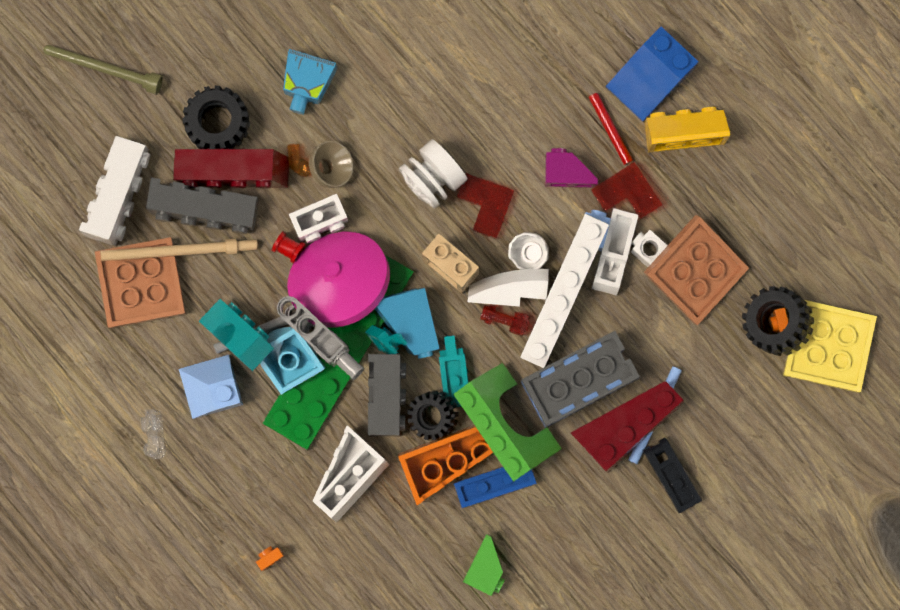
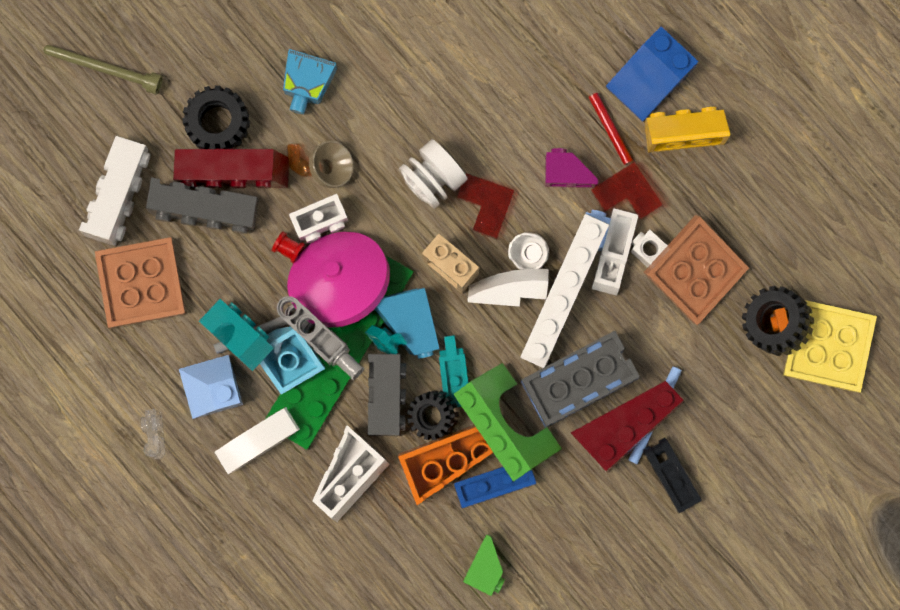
tan bar [100,238,257,261] -> none
orange plate [256,546,285,571] -> none
clear red bar [480,304,530,336] -> none
none -> white slope [215,408,300,474]

